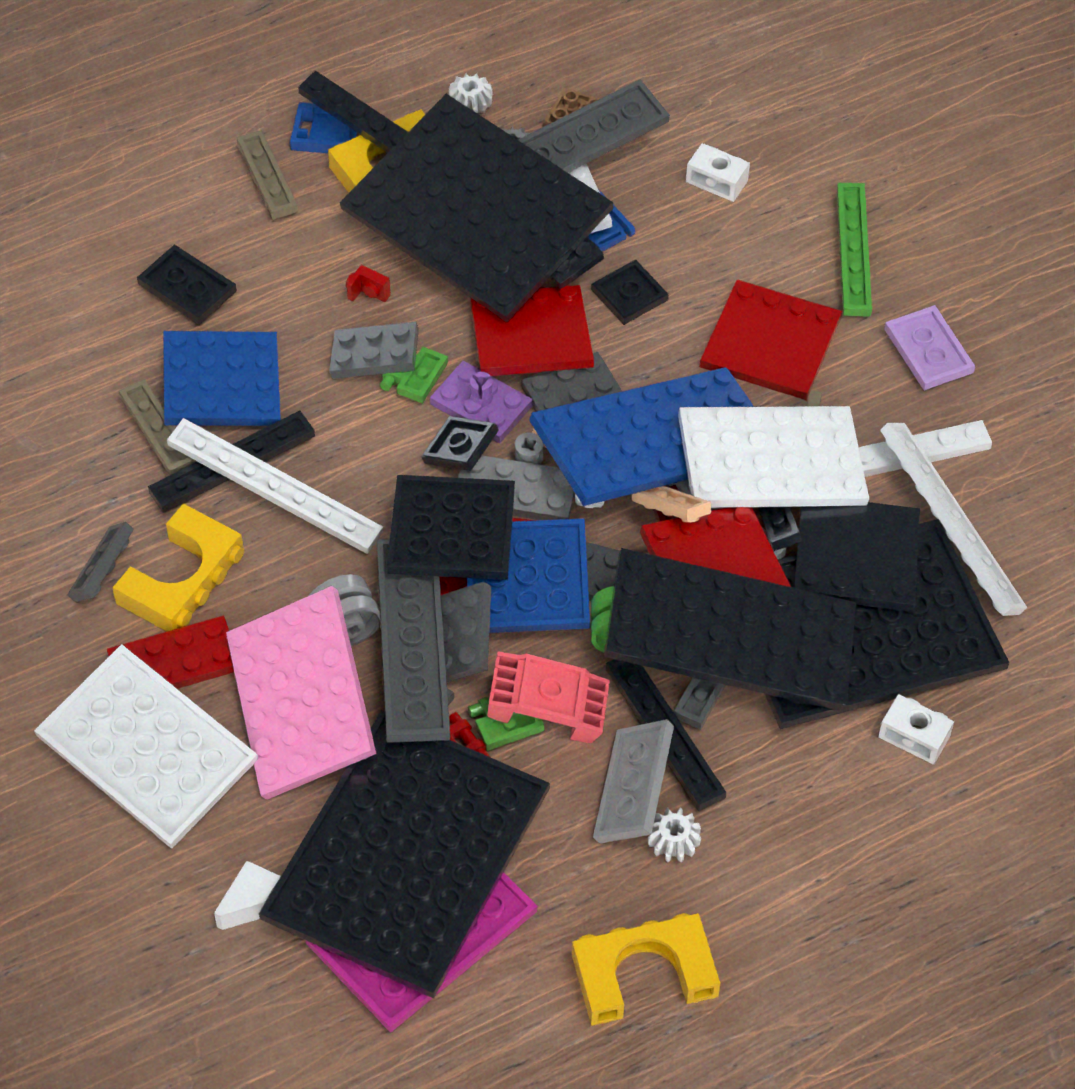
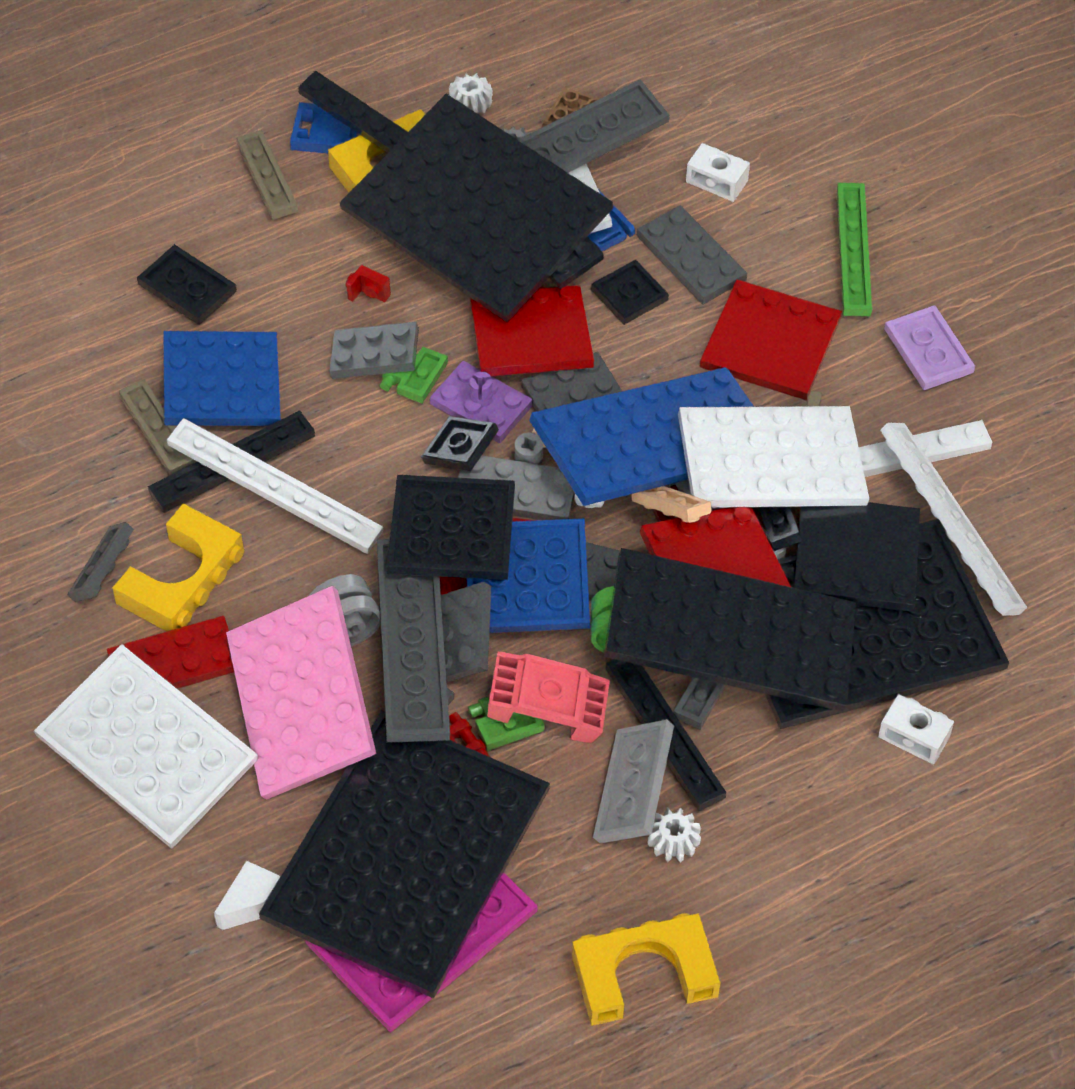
none -> dark grey plate [637,205,747,305]

